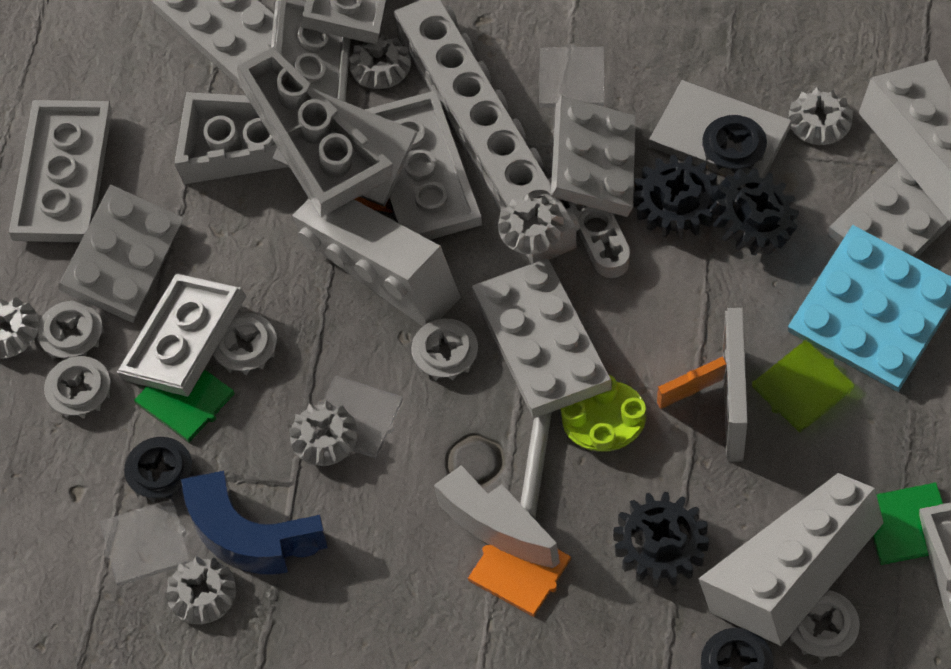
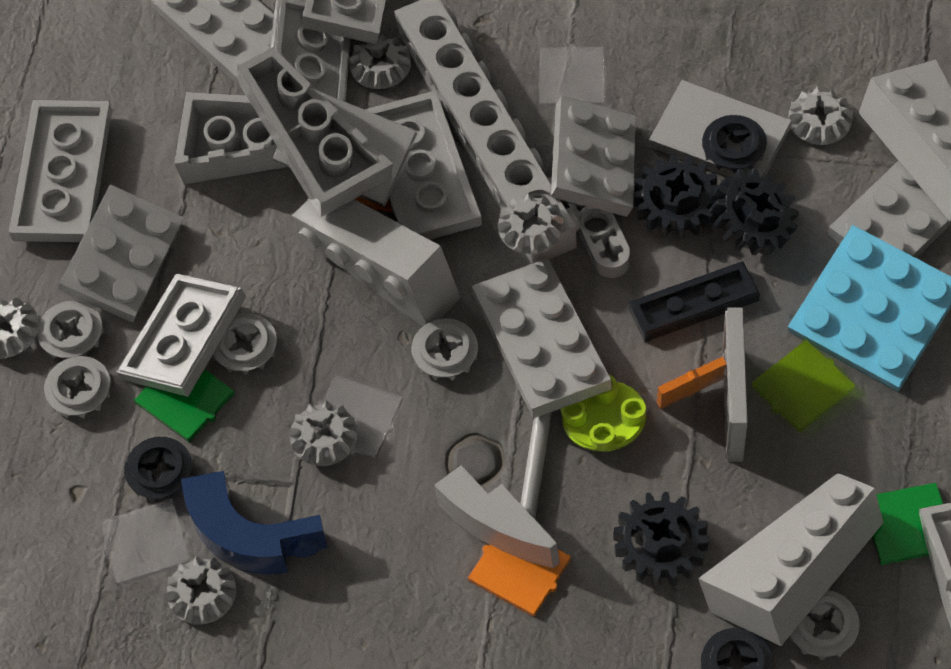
none -> black tile [629,261,760,342]

